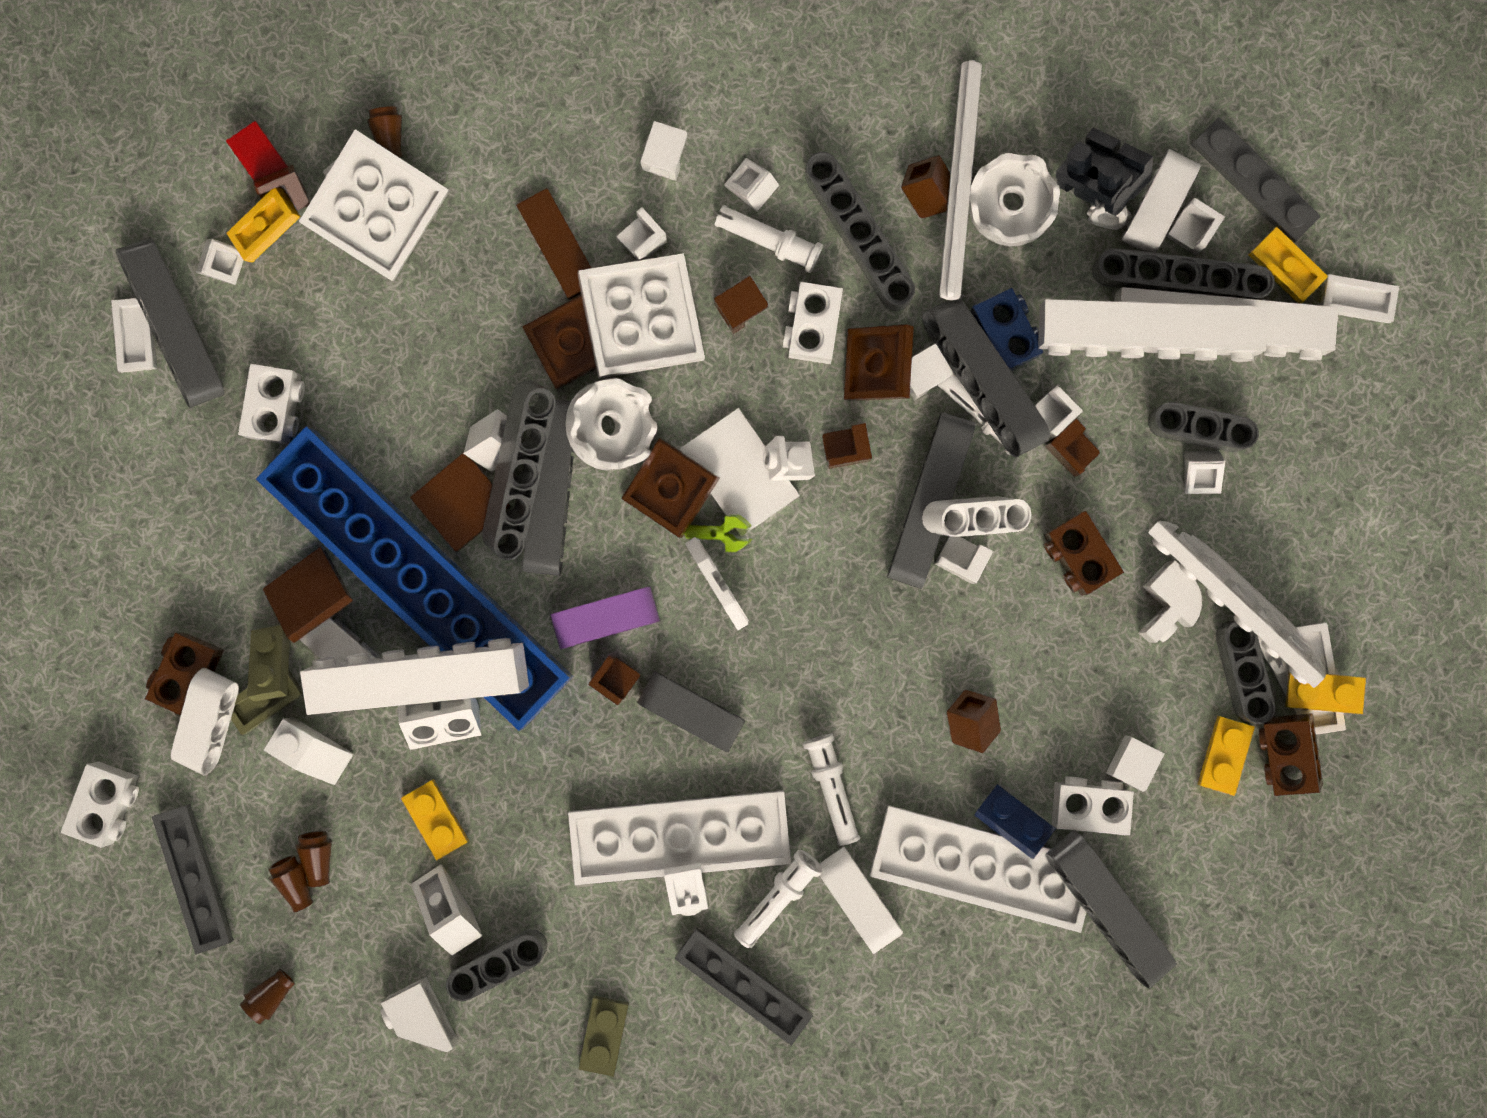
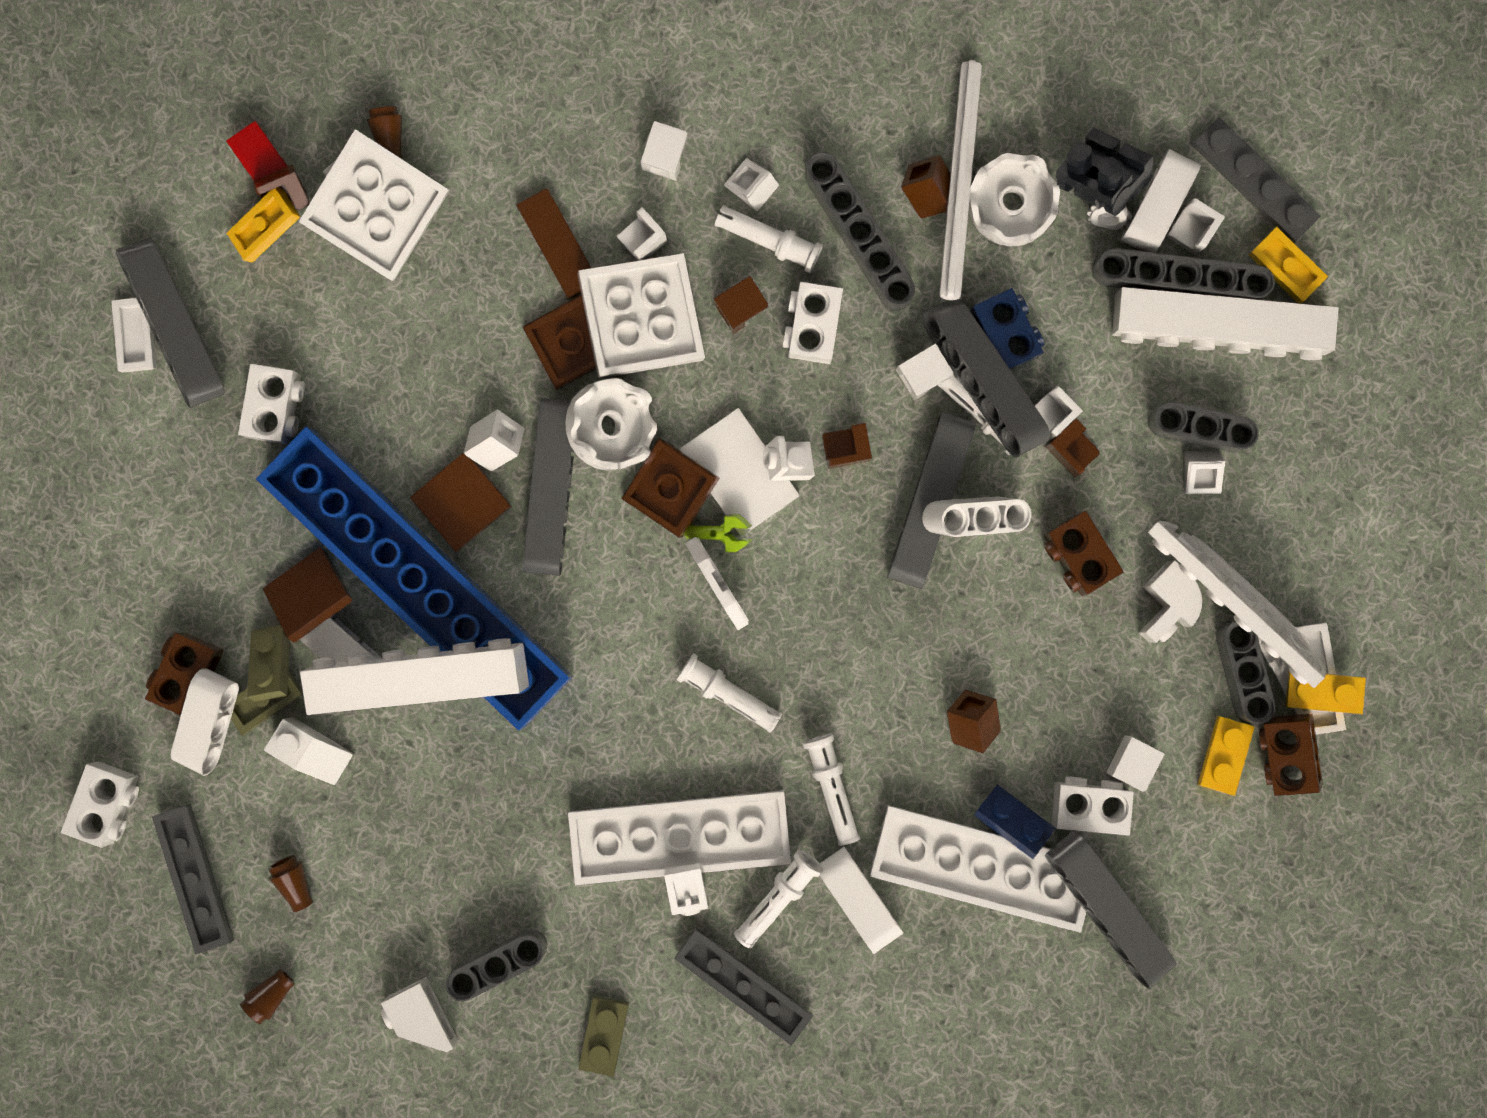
white slope [196,239,244,285] -> none
reddish brown cone [295,831,332,887] -> none
white brick [398,698,481,750] -> none
yellow plate [401,779,469,861] -> none
white slope [411,864,482,956] -> none
dark grey beam [482,380,555,560] -> none
medium lavender beam [550,587,660,649] -> none
reddish brown panel [588,654,641,705] -> none
dark grey beam [637,671,745,752] -> none
reddish brown tile [844,324,914,401] -> none
white panel [935,536,993,584] -> none
white brick [1038,299,1267,362] -> none
white tile [1320,274,1399,323] -> none
none -> white pin [676,653,782,733]

